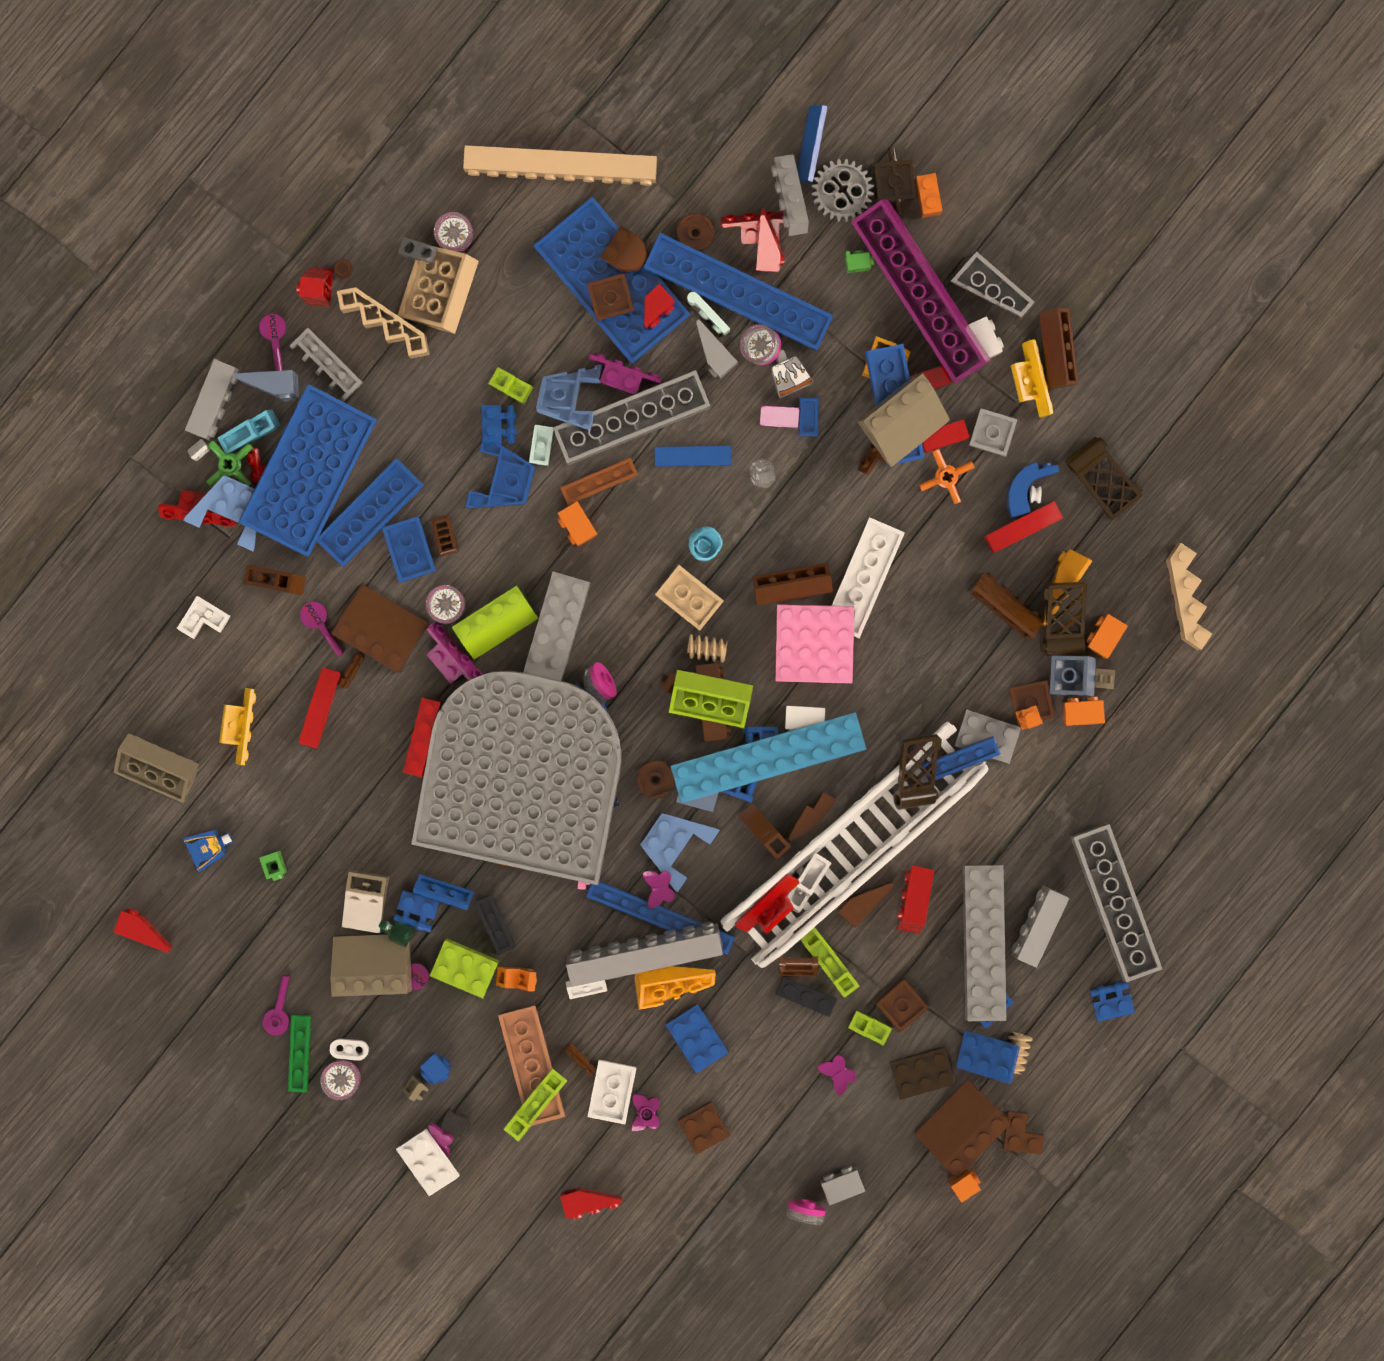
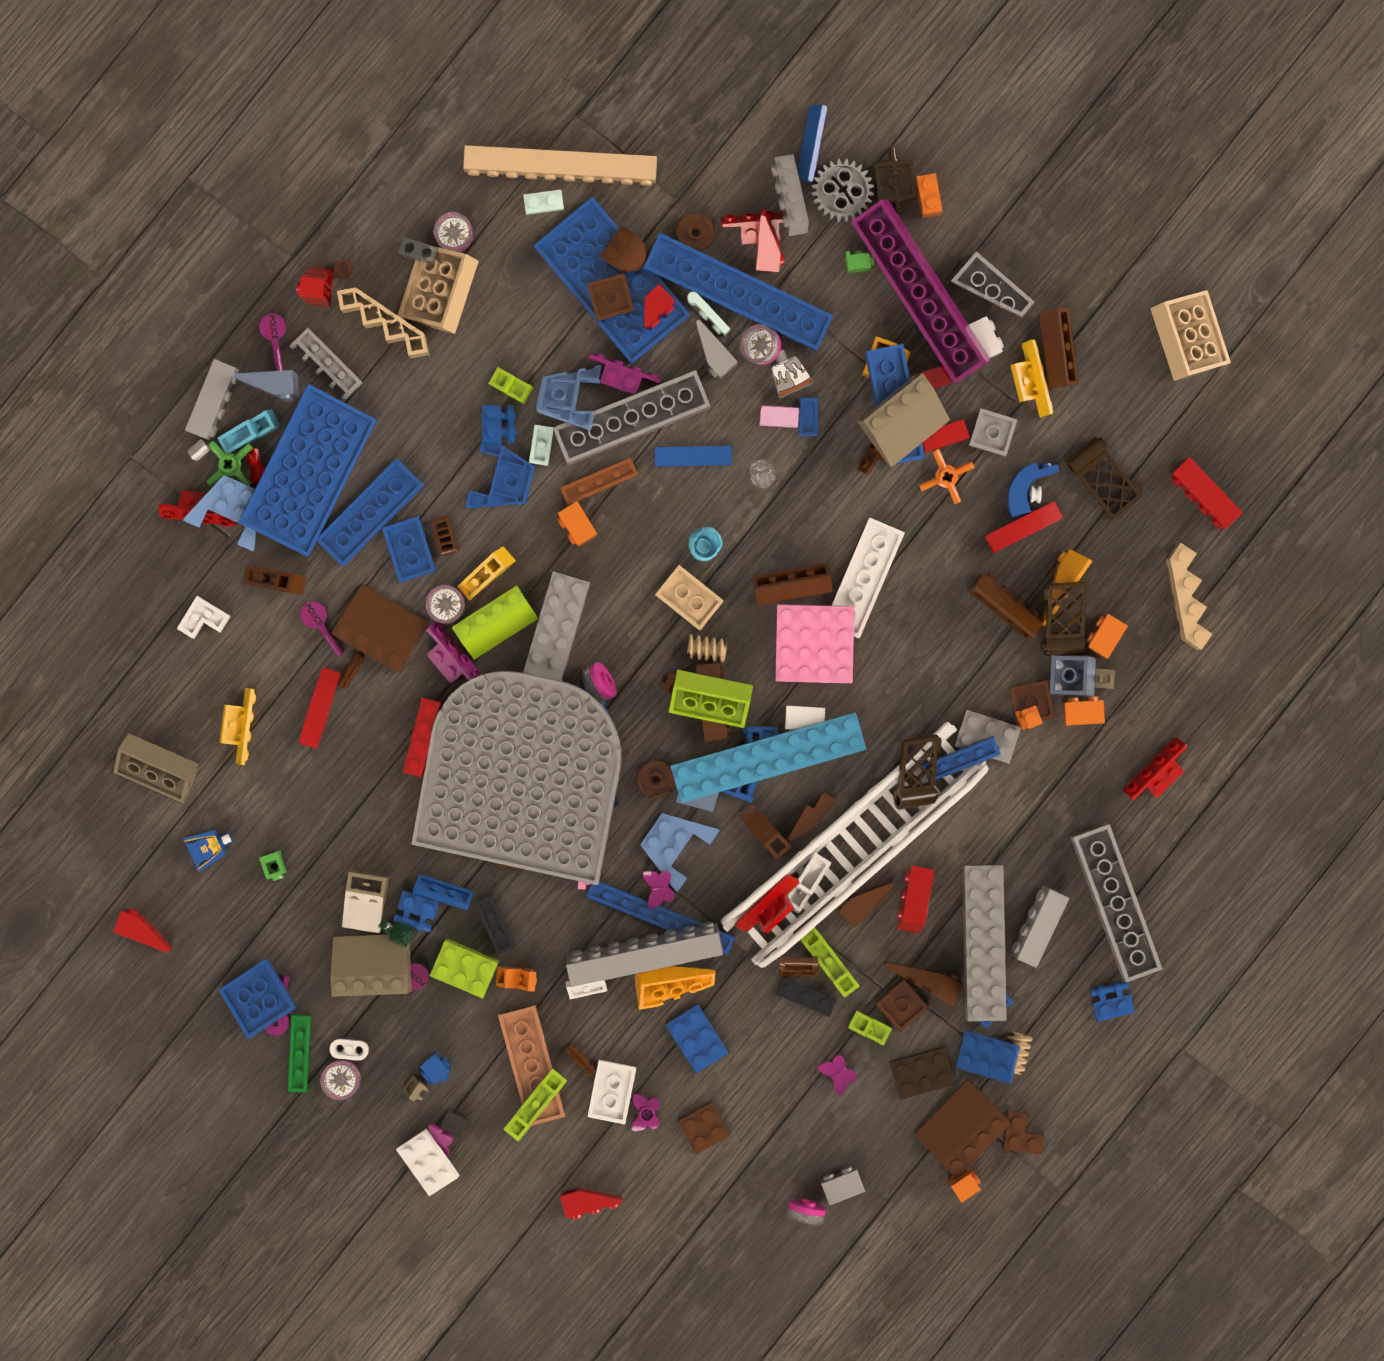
none -> blue plate [219,959,297,1039]
none -> yellow slope [457,547,515,601]
none -> light aqua plate [523,190,564,215]
none -> reddish brown wedge [884,961,963,1007]
none -> red bracket [1122,737,1188,800]
none -> tan slope [1150,290,1231,381]
none -> red brick [1170,457,1243,530]

